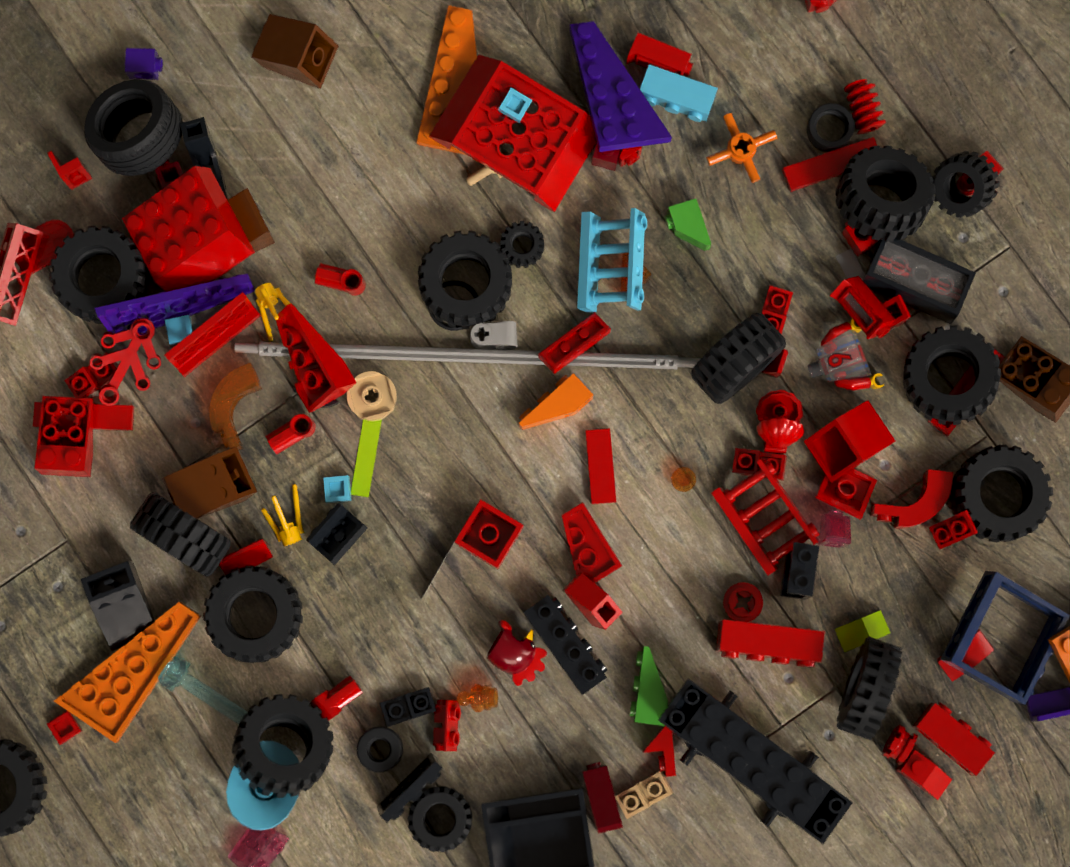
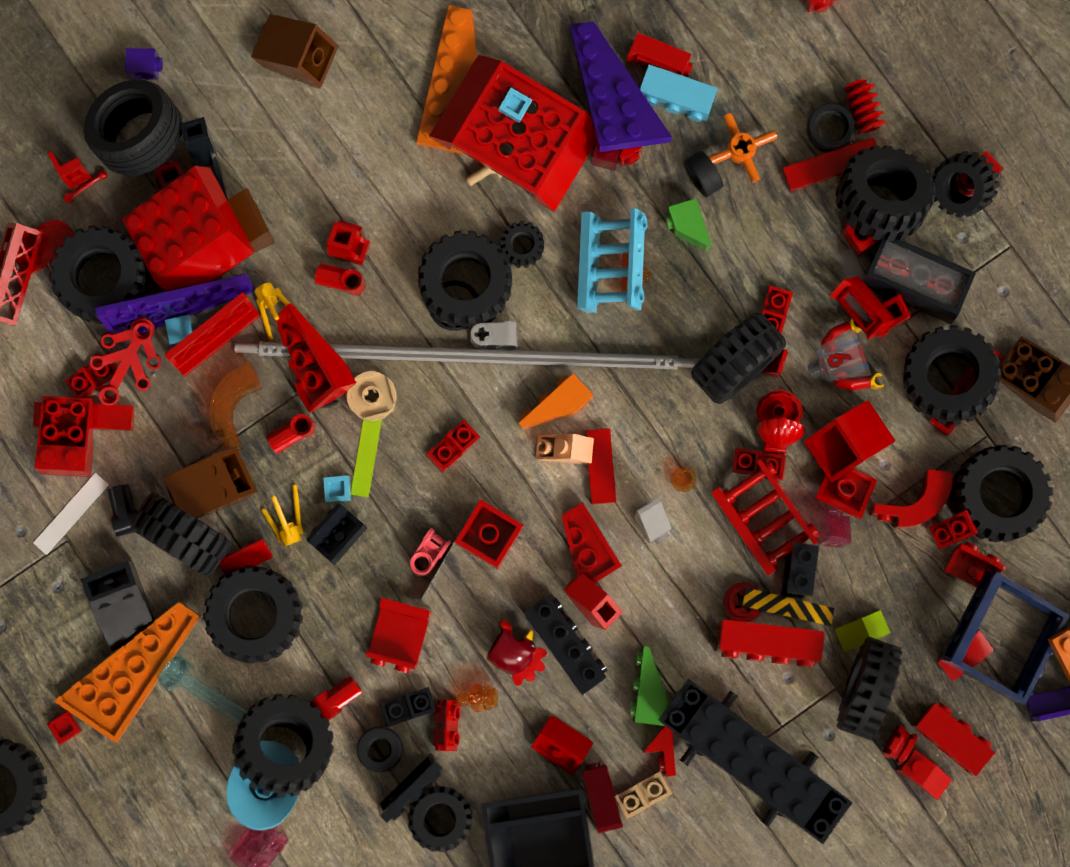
red tile [538,312,611,374] -> none
none -> white sticker [33,473,109,555]
none -> red hinge [63,170,108,204]
none -> black piece [107,484,137,537]
none -> red brick [327,220,370,266]
none -> red panel [365,598,431,673]
none -> coral piece [410,528,452,577]
none -> red slope [426,419,480,474]
none -> red panel [530,715,593,776]
none -> light nougat slope [535,434,594,464]
none -> light grey slope [633,498,672,544]
none -> black tyre [684,150,724,197]
none -> sticker [742,588,835,626]
none -> red bracket [943,542,1006,589]

